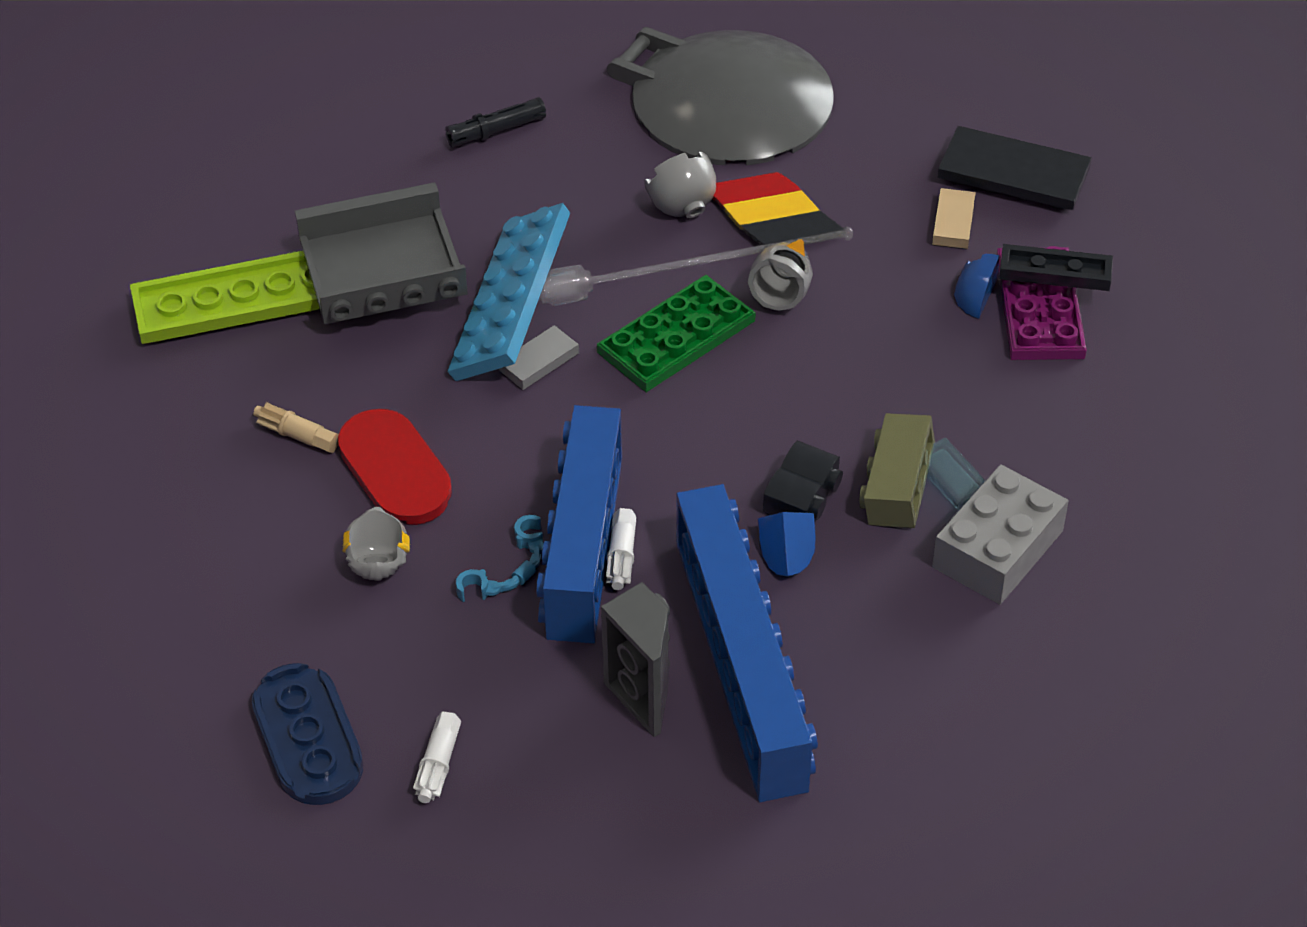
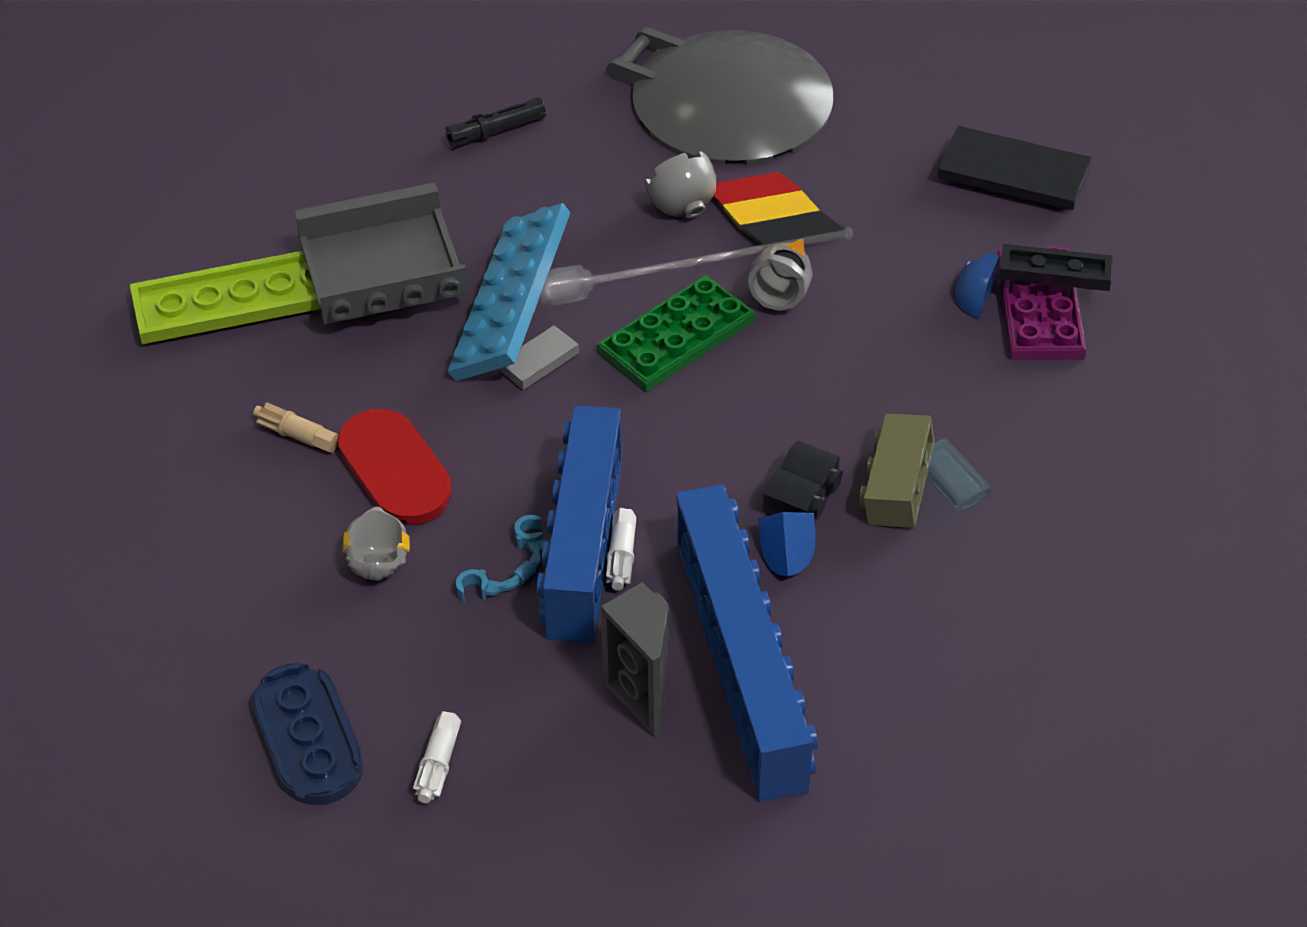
tan tile [932,188,976,249] -> none
light grey brick [932,464,1069,605] -> none

